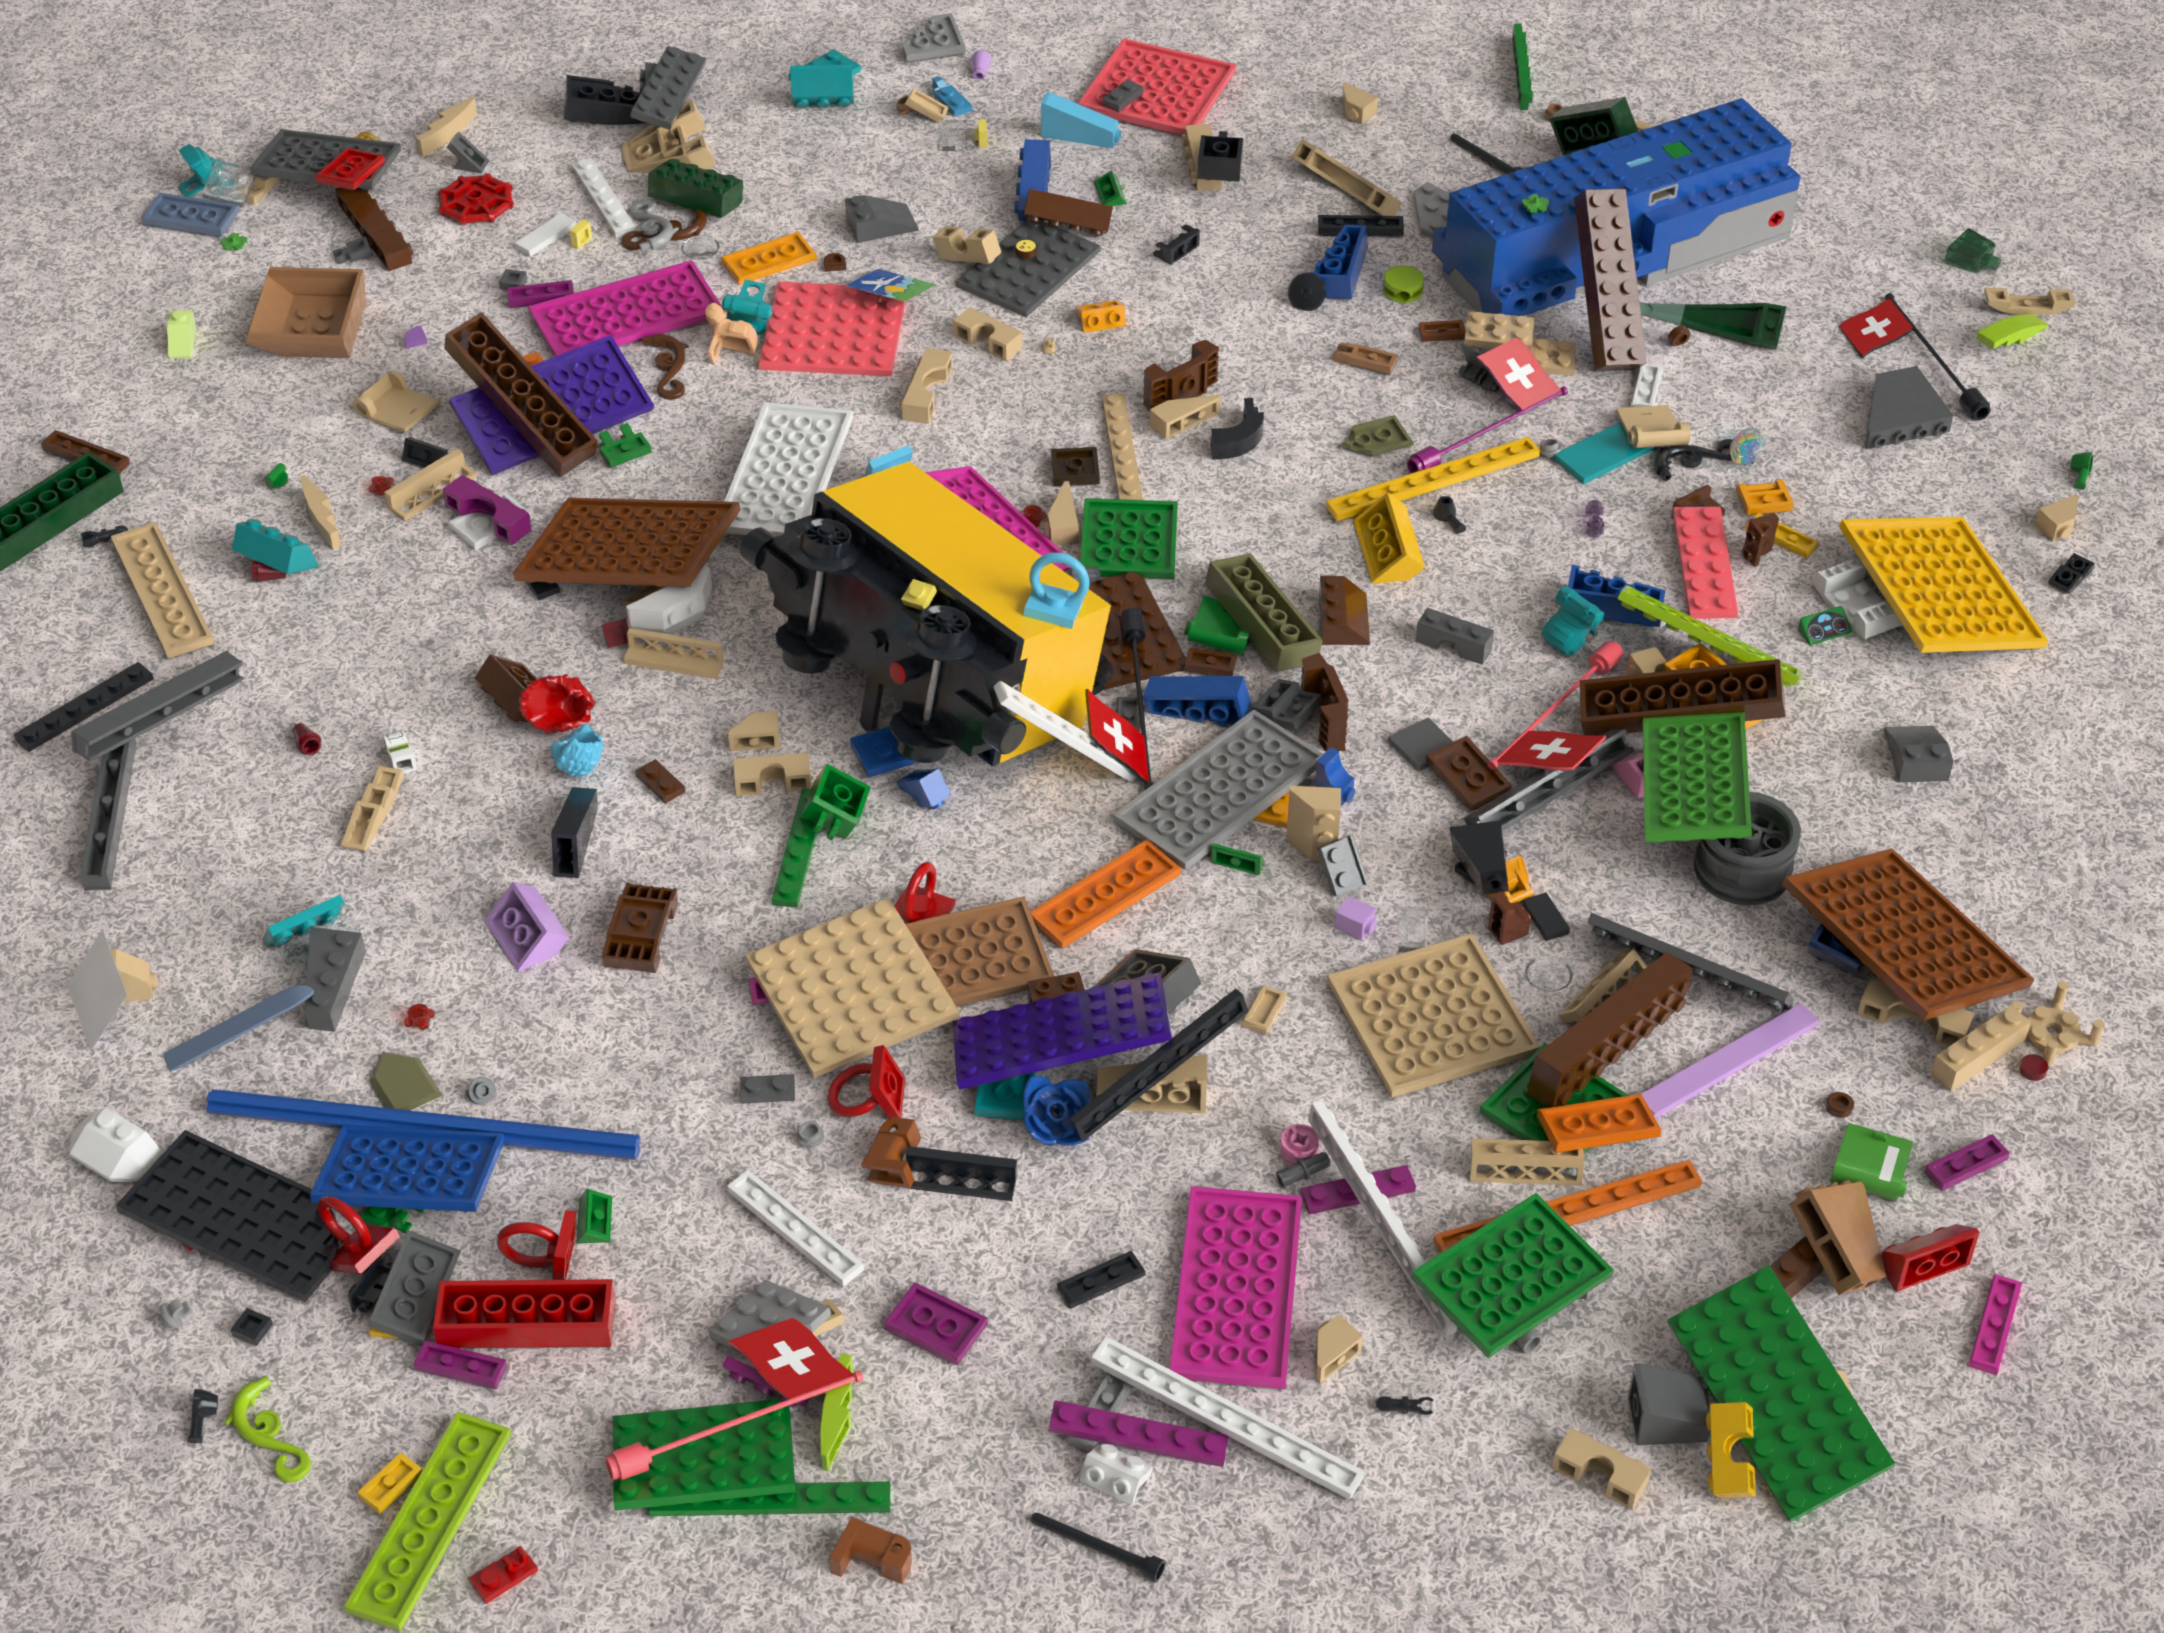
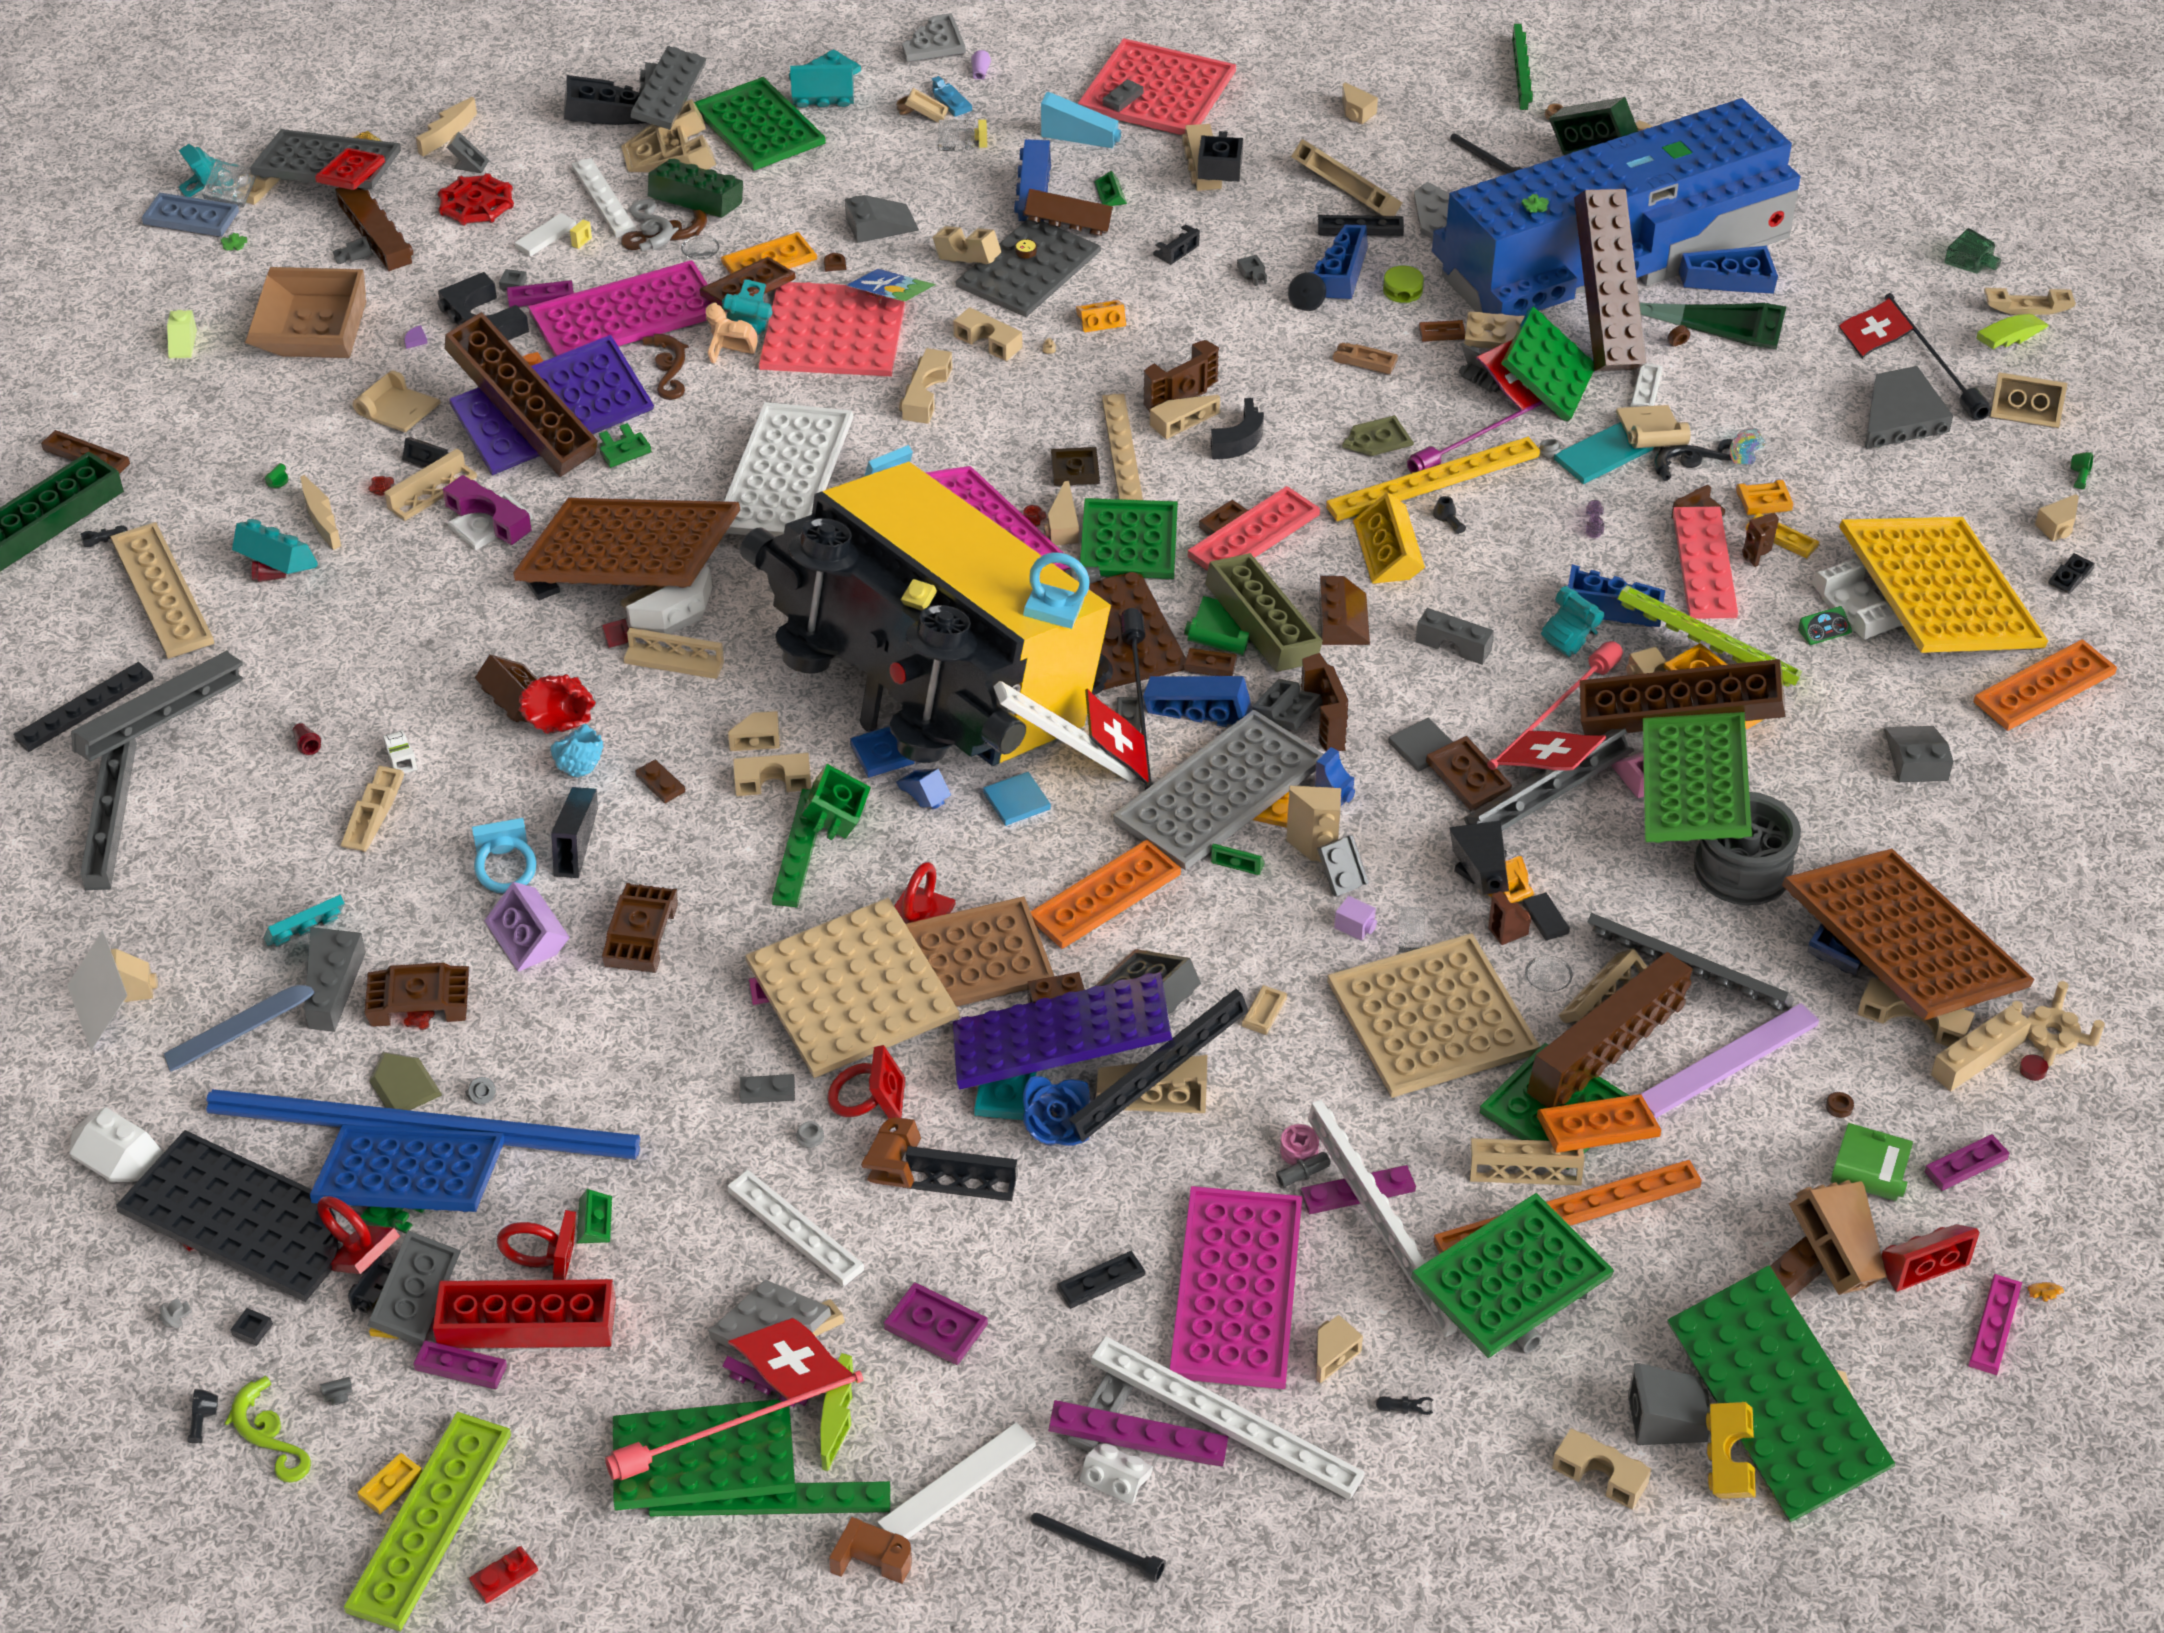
none -> dark grey plate [320,1377,353,1406]
none -> reddish brown plate [364,962,469,1027]
none -> black arch [437,272,529,341]
none -> medium azure tile [472,818,536,894]
none -> green plate [694,76,826,171]
none -> reddish brown plate [700,257,796,311]
none -> white tile [877,1422,1036,1539]
none -> dark azure tile [983,771,1051,826]
none -> coral plate [1188,486,1320,571]
none -> reddish brown plate [1199,500,1249,535]
none -> dark grey plate [1237,255,1267,286]
none -> green plate [1501,306,1594,422]
none -> blue wedge [1678,245,1778,294]
none -> orange plate [1973,639,2117,731]
none -> tan slope [1990,372,2068,428]
none -> light orange plant [2027,1282,2064,1302]

